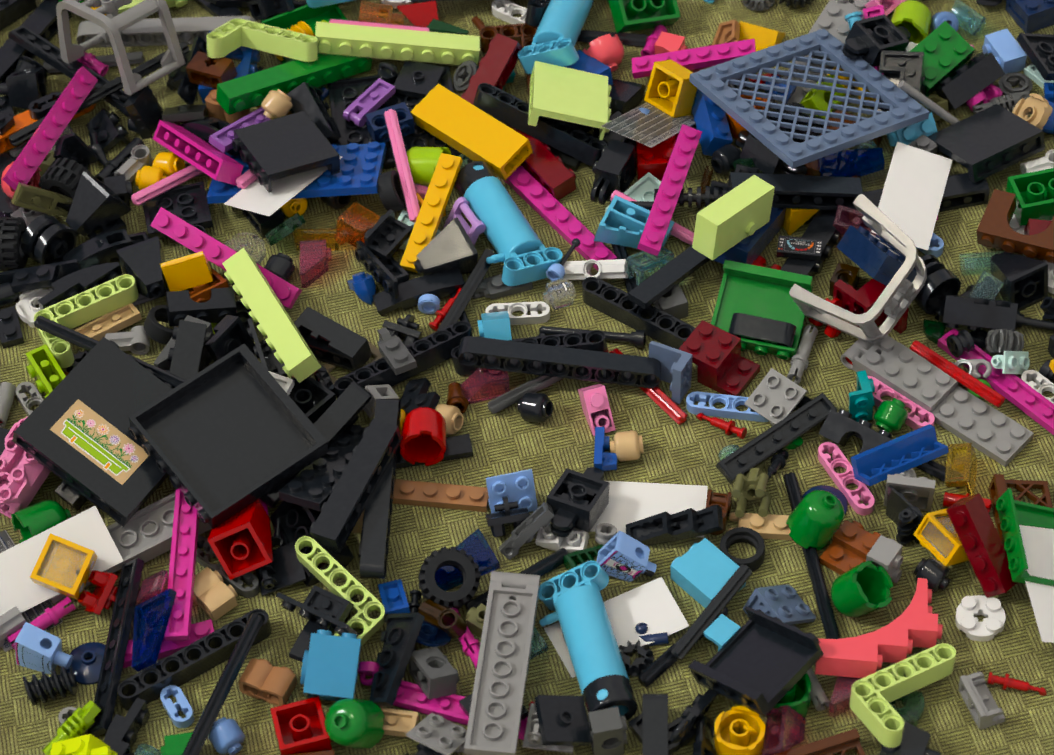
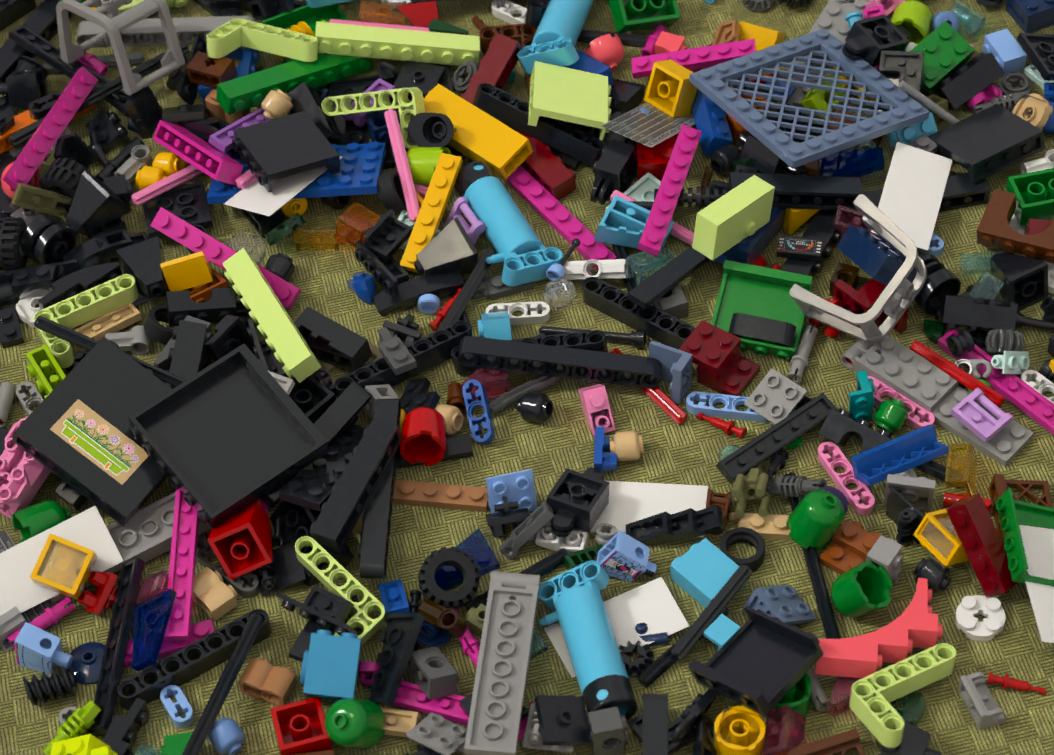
clear pink slope [300,239,332,288] -> none
none -> yellowish green beam [321,87,425,149]
none -> black piece [407,113,456,147]
none -> blue beam [462,379,495,445]
none -> dark grey hinge [766,476,827,497]
none -> lavender plate [951,388,1014,443]

